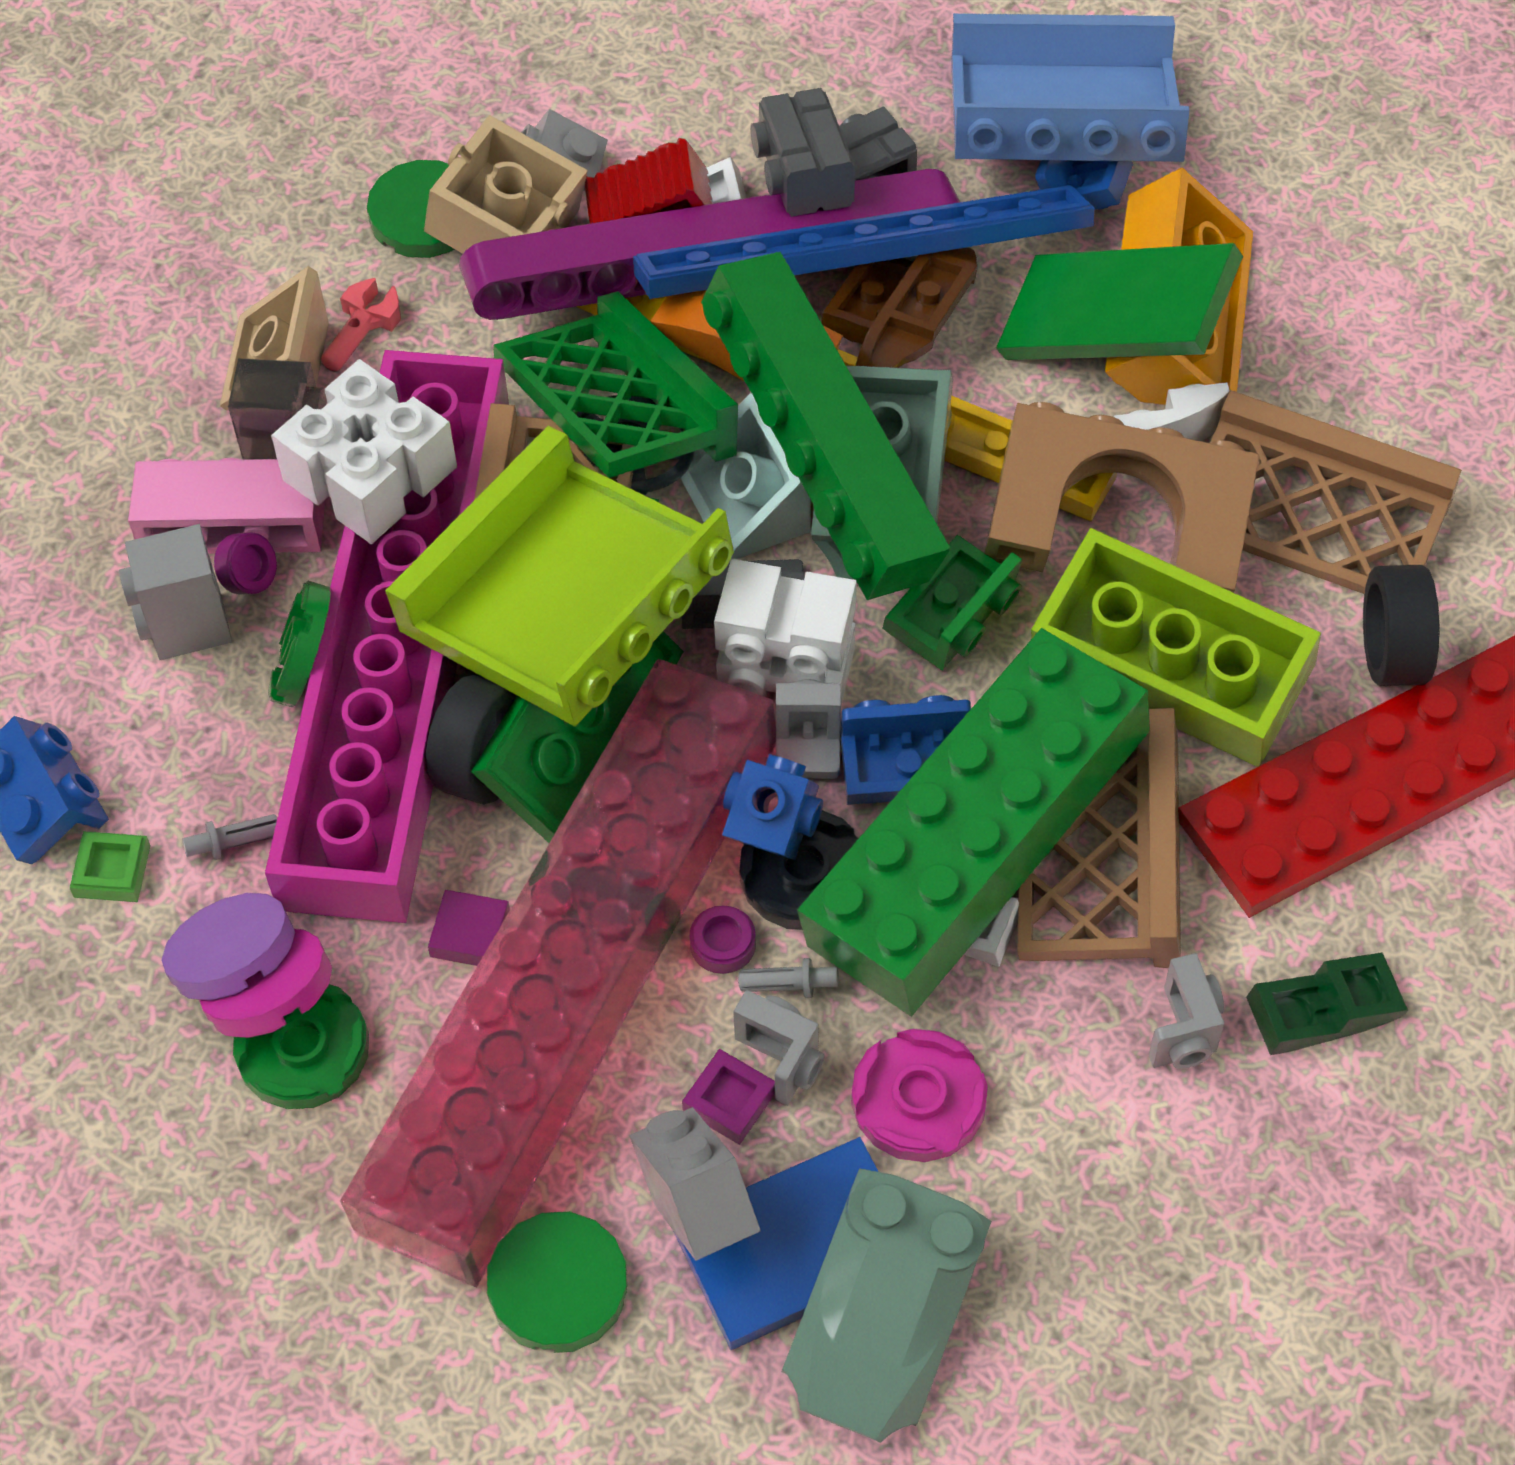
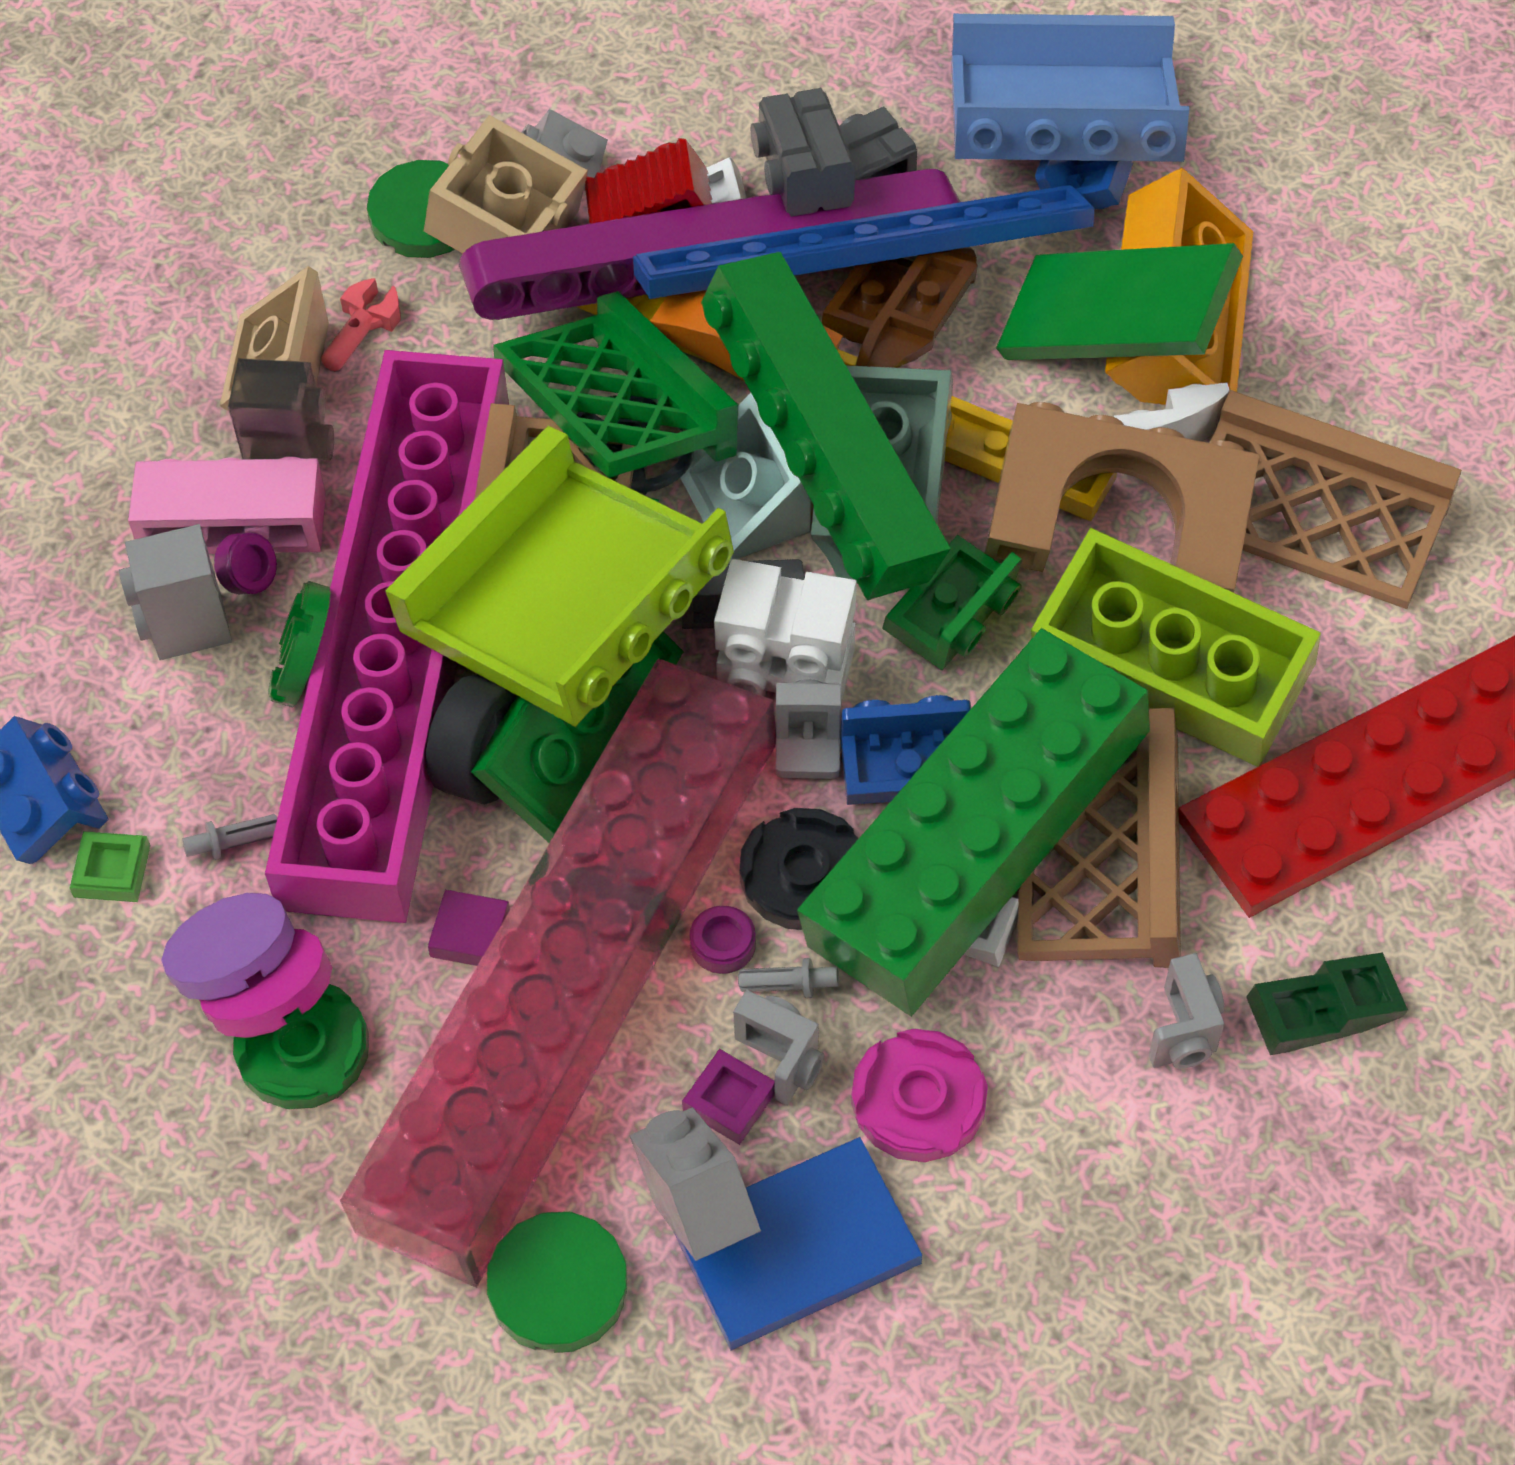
white brick [271,359,457,545] -> none
blue brick [722,754,823,860] -> none
sand green slope [781,1168,992,1443] -> none
black tyre [1363,565,1440,686] -> none

